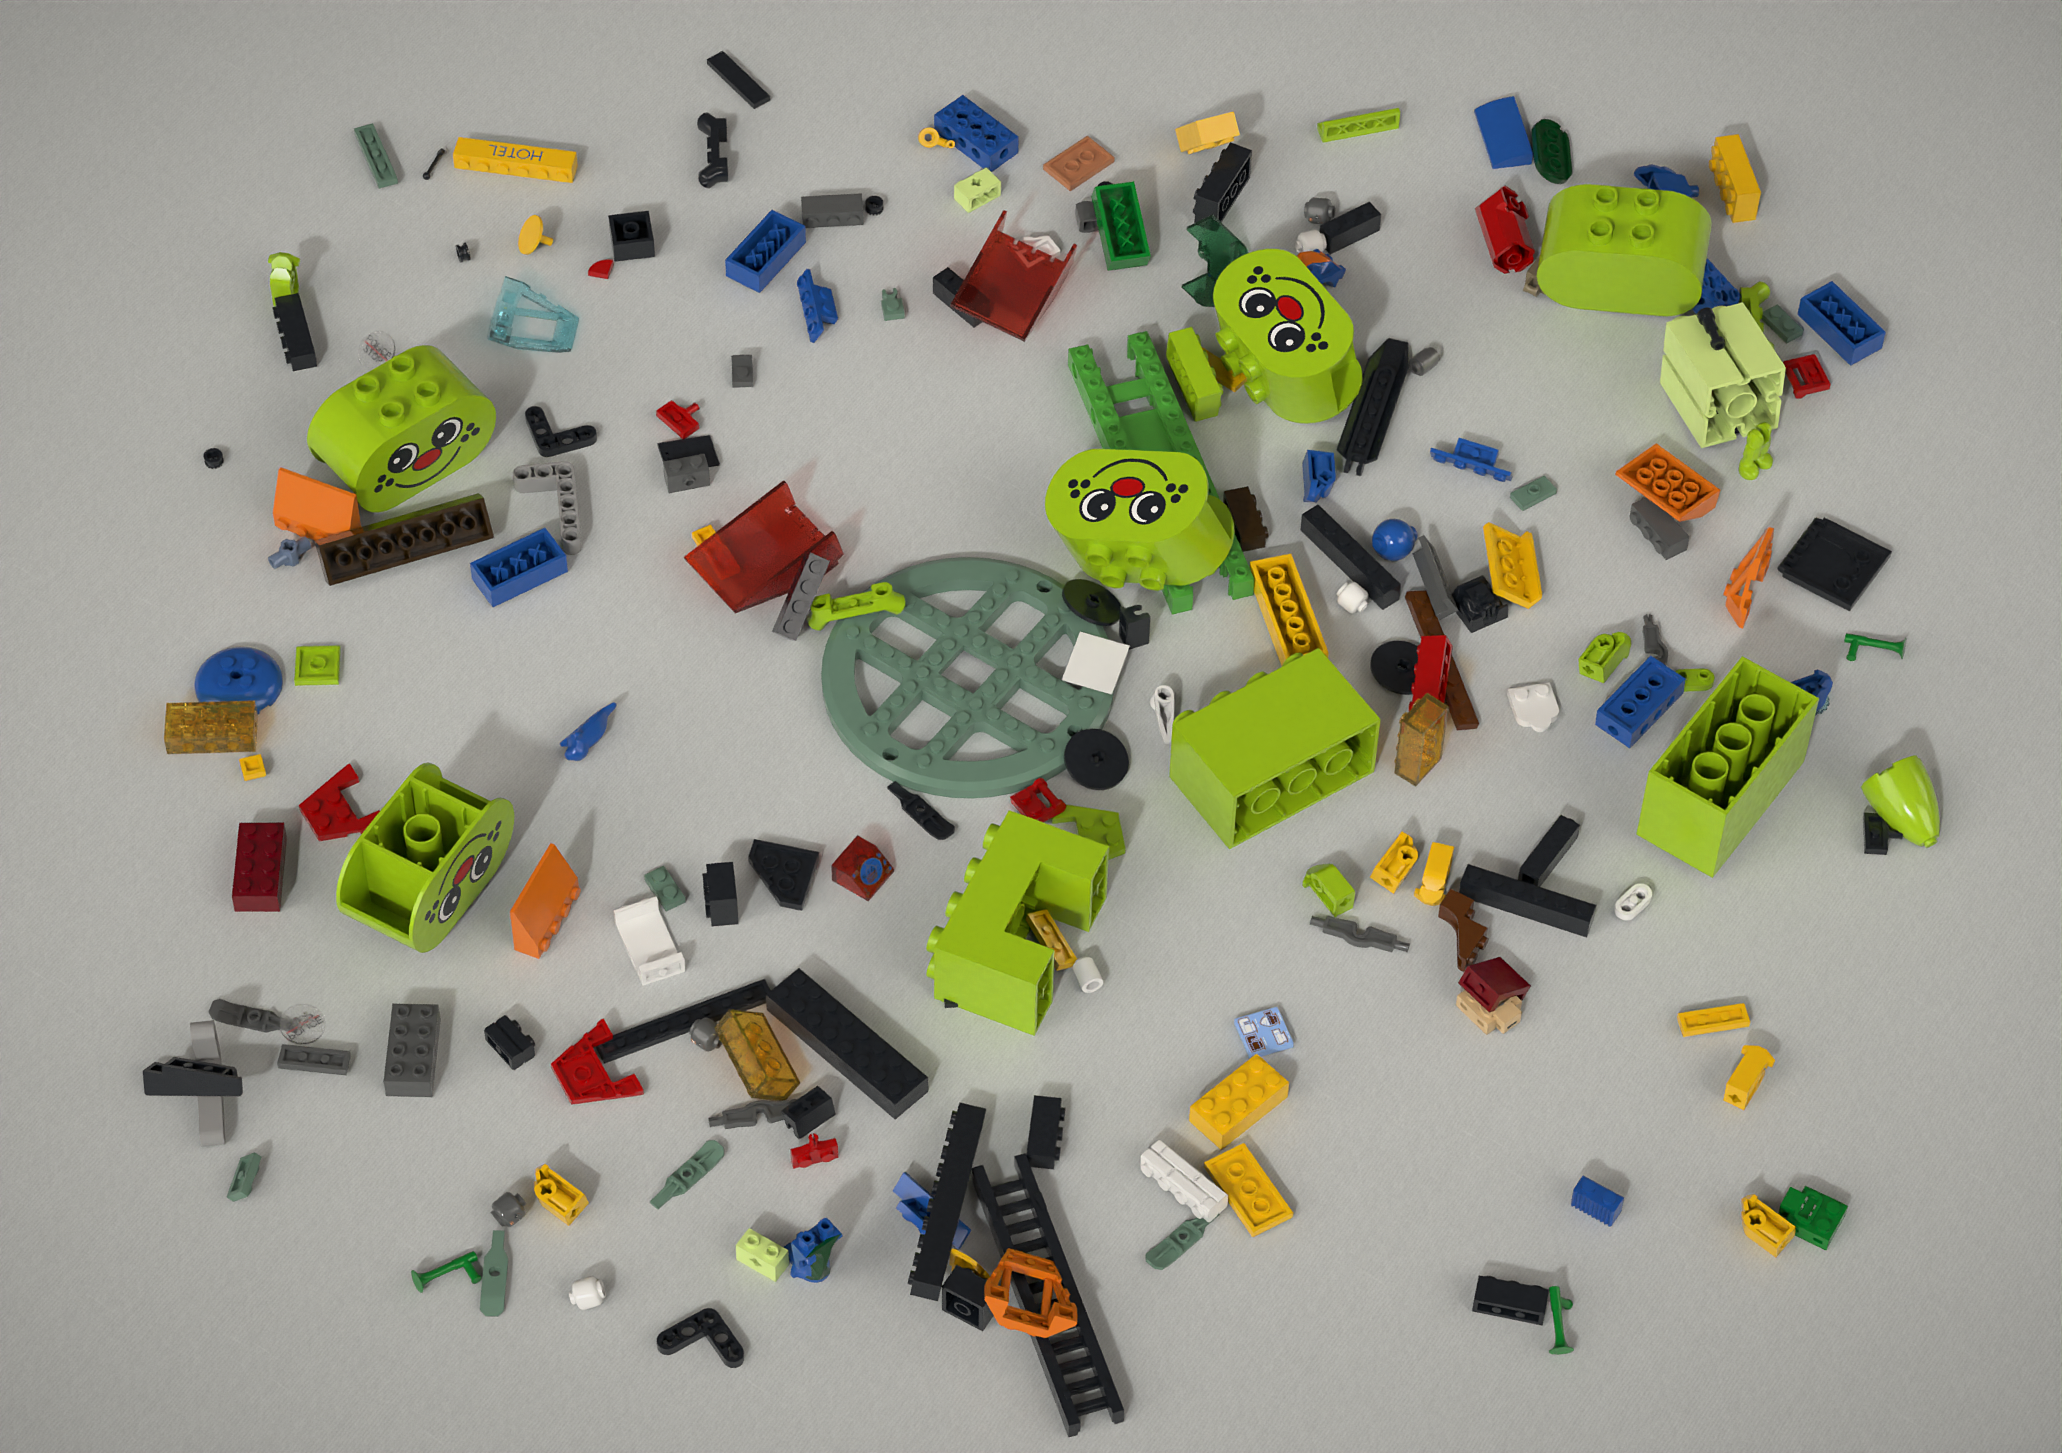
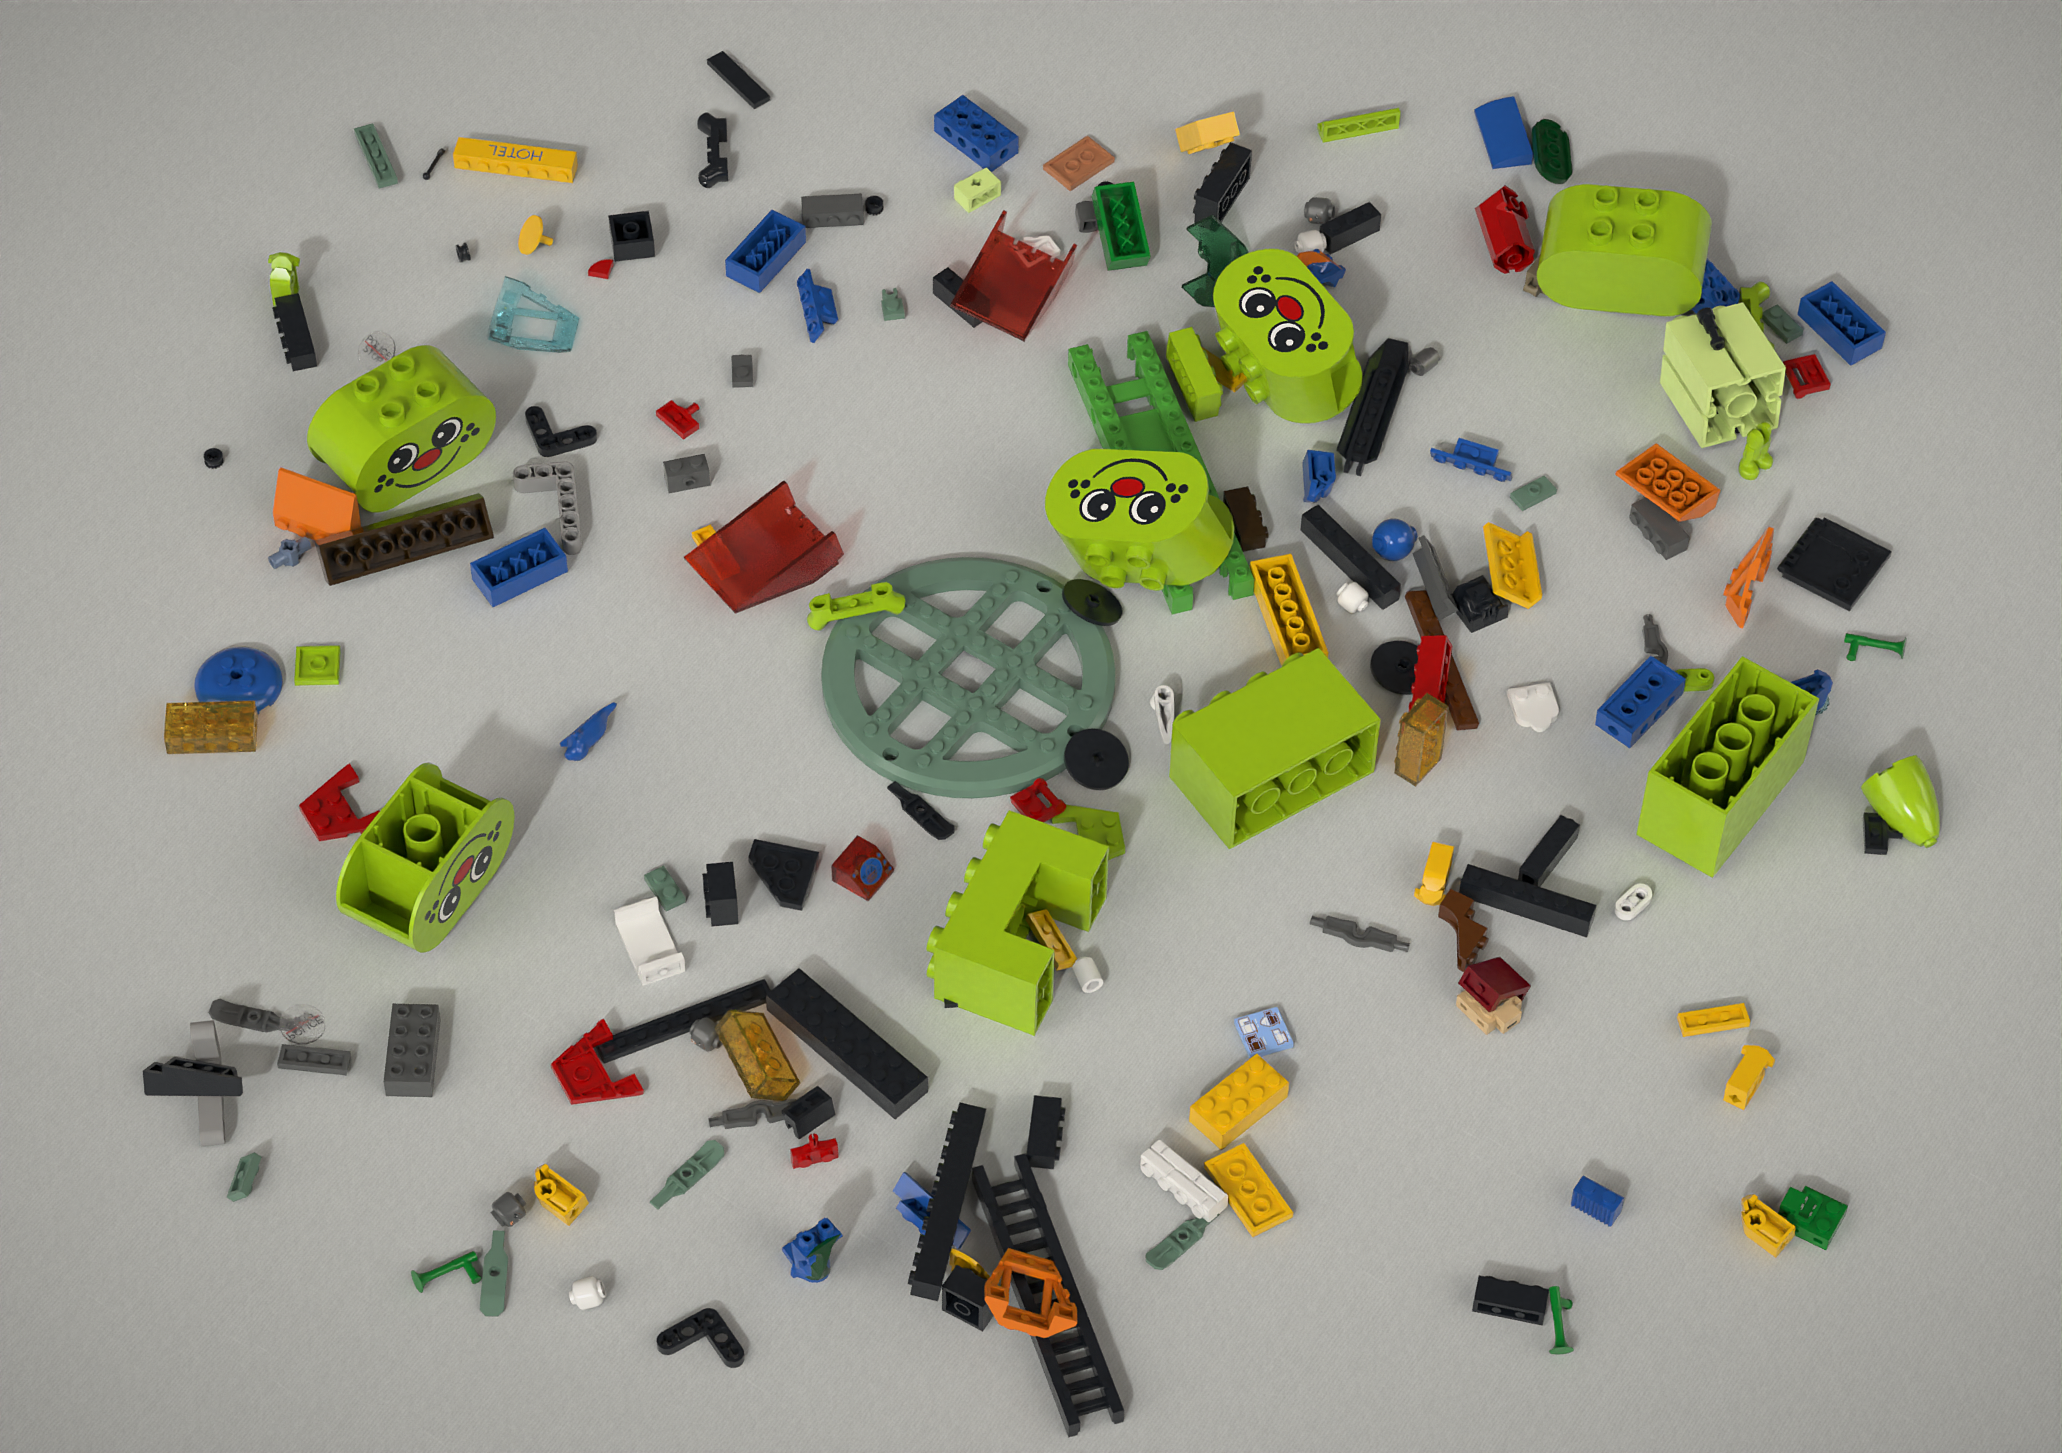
dark red brick [232,822,287,912] -> none
yellow plate [239,754,266,781] -> none
black brick [484,1015,535,1070] -> none
orange slope [510,843,581,959] -> none
black container [657,435,720,467] -> none
yellowish green brick [736,1228,789,1282] -> none
brick [772,552,830,641] -> none
yellow plate [918,127,955,148] -> none
white sticker [1062,632,1130,694] -> none
black hinge [1119,605,1150,650] -> none
lime piece [1302,863,1355,917] -> none
yellow piece [1370,831,1418,894] -> none
lime piece [1578,632,1631,683] -> none
blue torso [1634,164,1699,198] -> none
yellow brick [1709,134,1761,223] -> none

